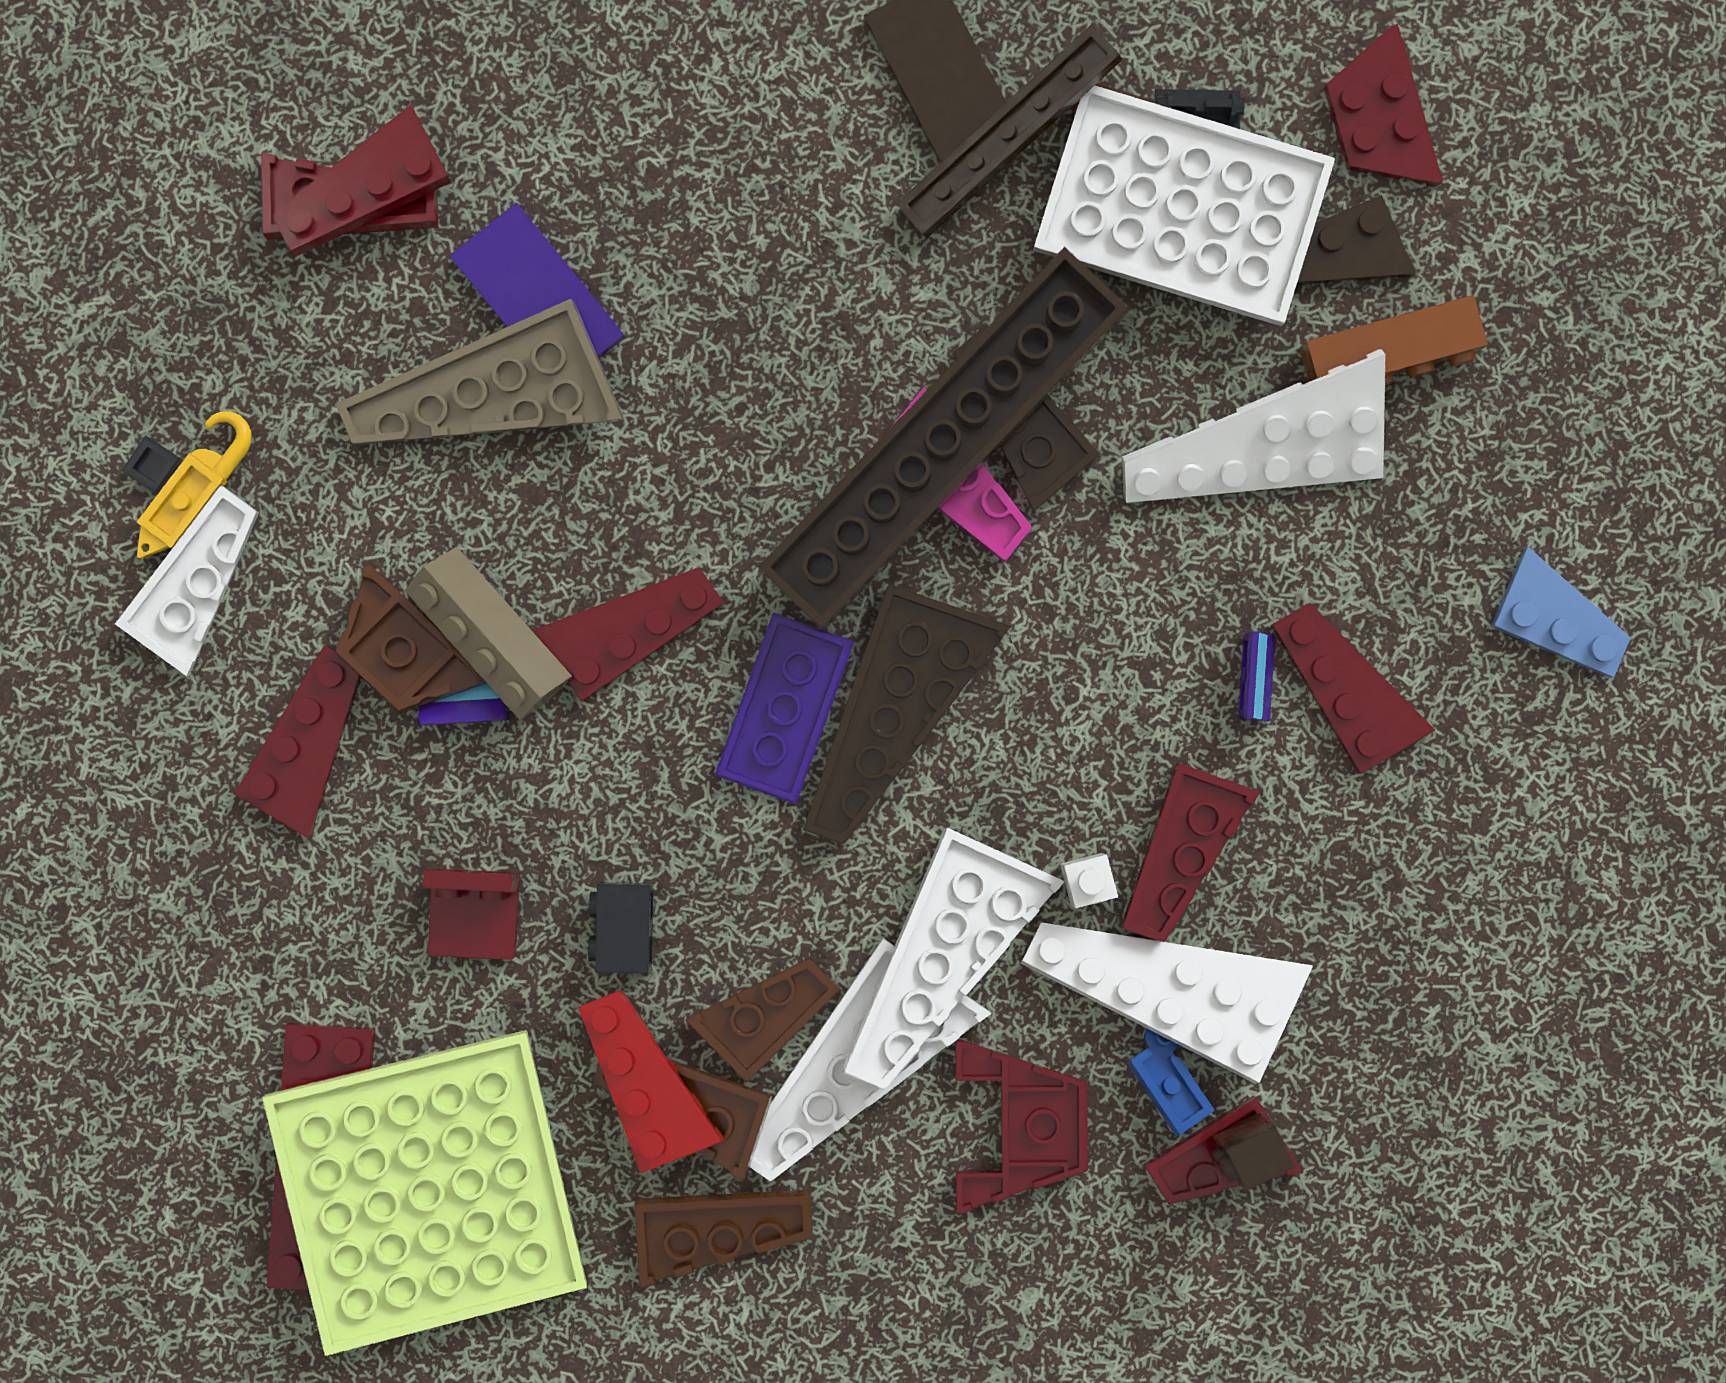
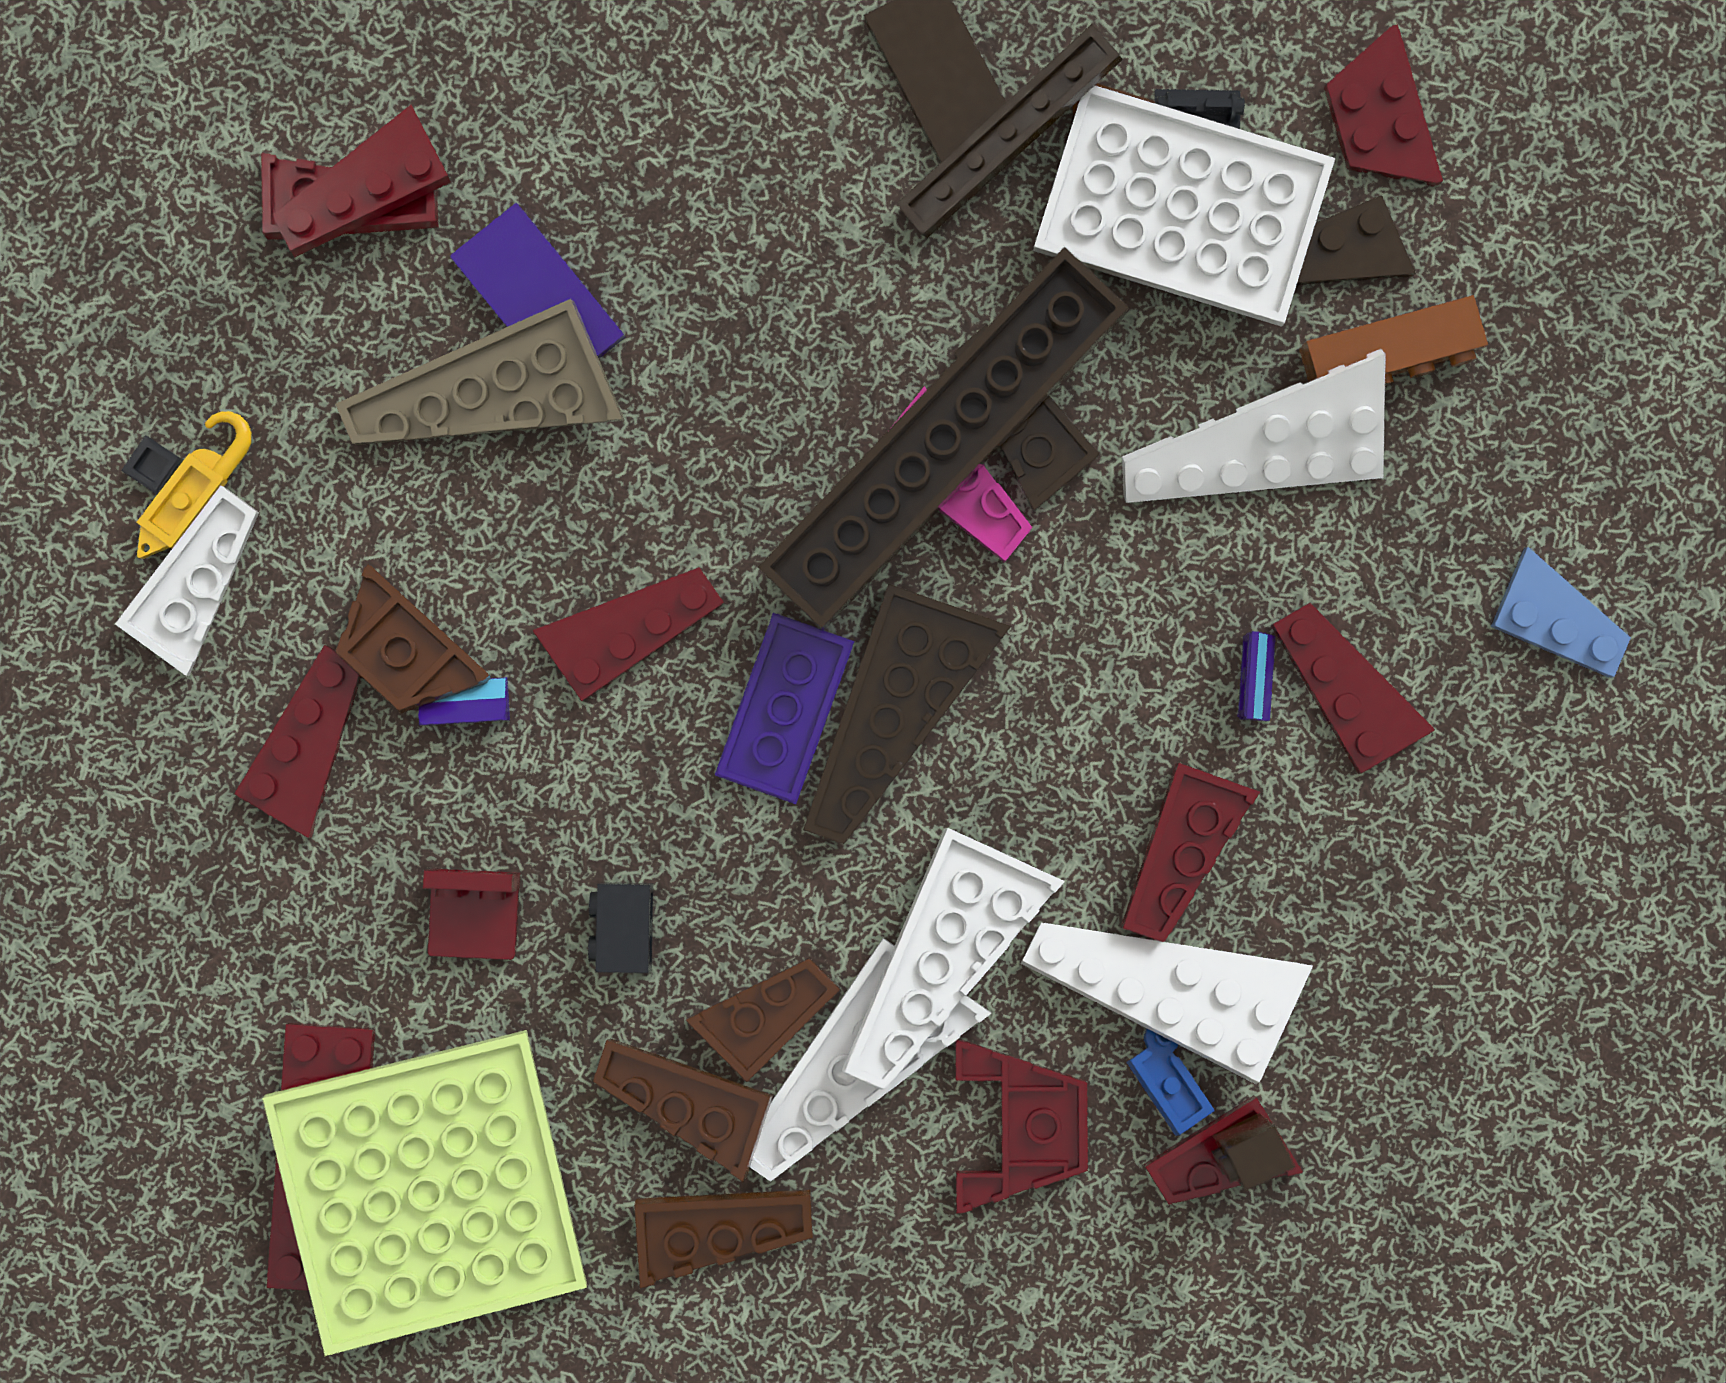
dark tan brick [405,547,572,720] -> none
red wing [578,990,725,1173] -> none
white brick [1060,853,1118,908] -> none

